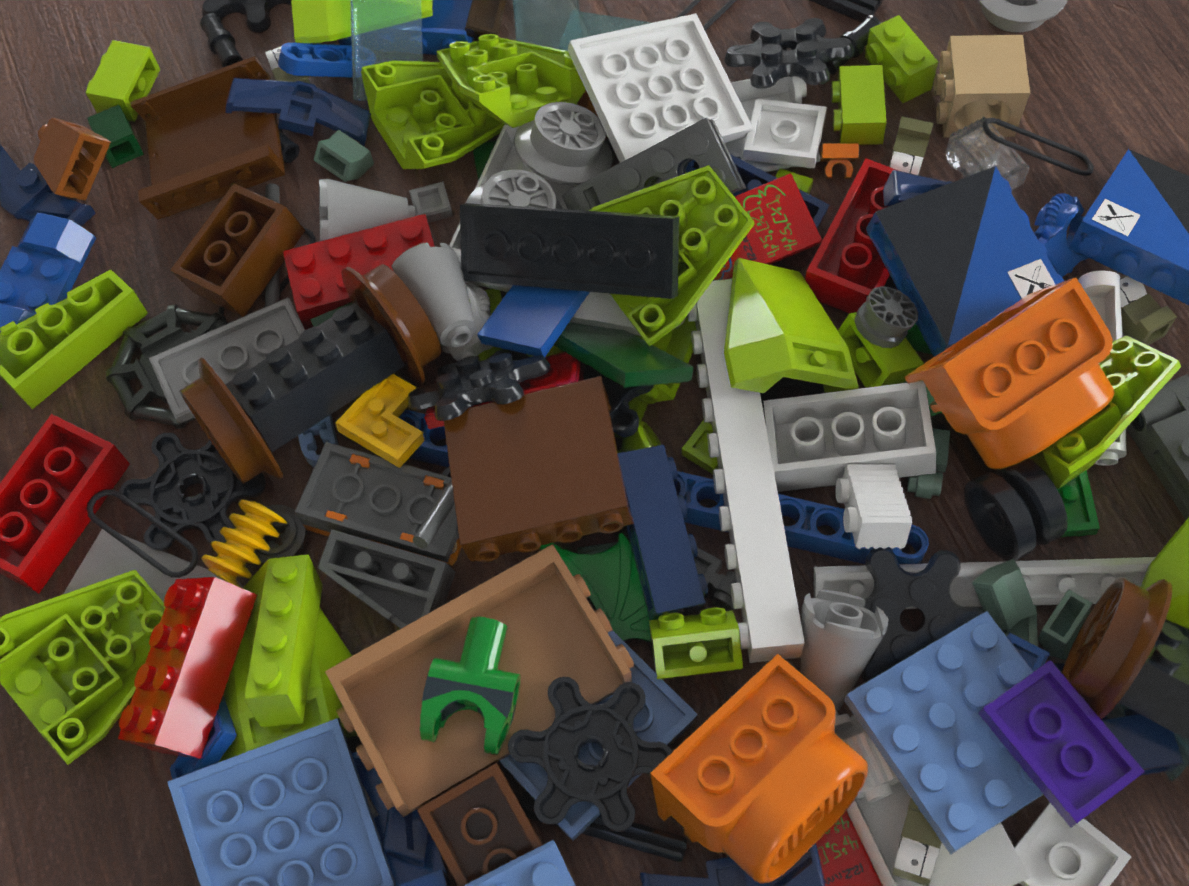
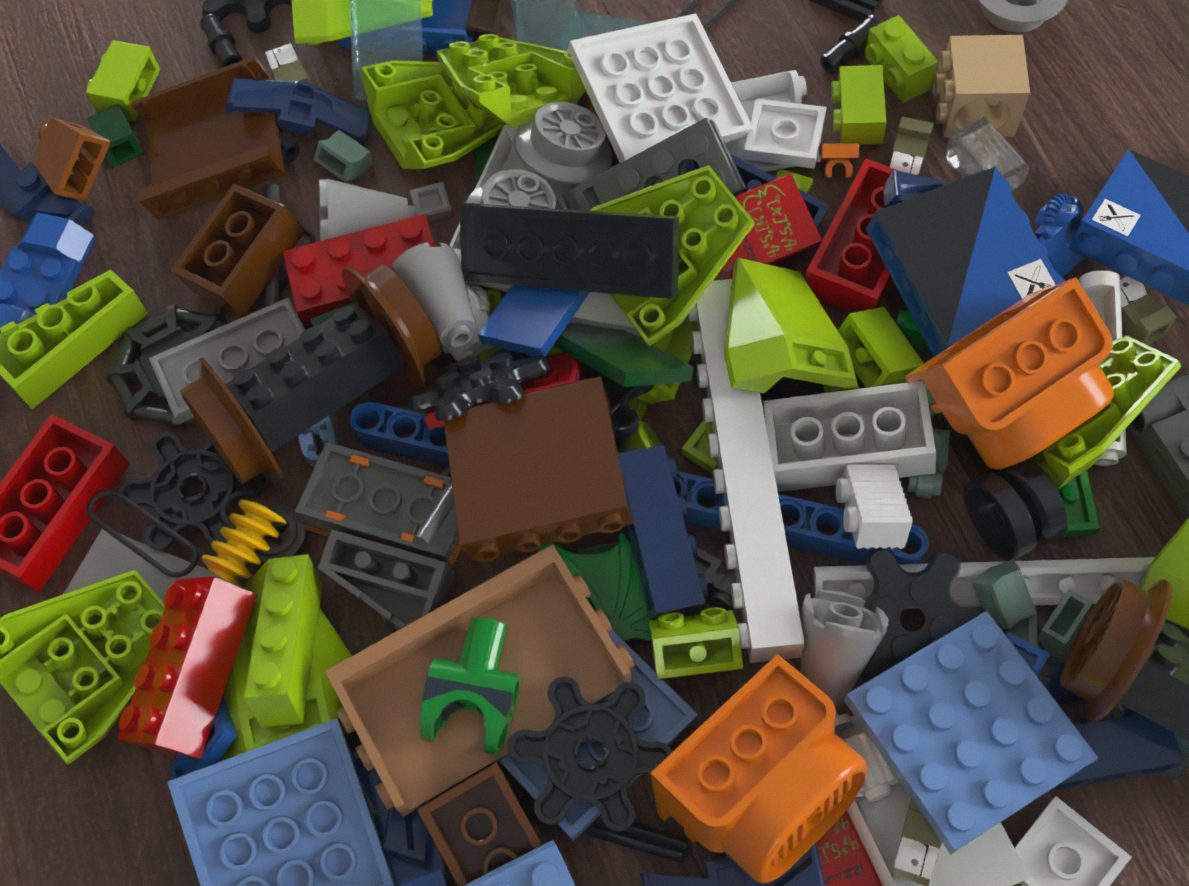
blue beam [278,43,376,78] -> none
yellow plate [335,374,424,468] -> none
black plate [724,18,855,89] -> none
dark grey wheel [855,286,918,348] -> none
dark purple plate [978,660,1145,828] -> none
black piece [982,118,1094,176] -> none

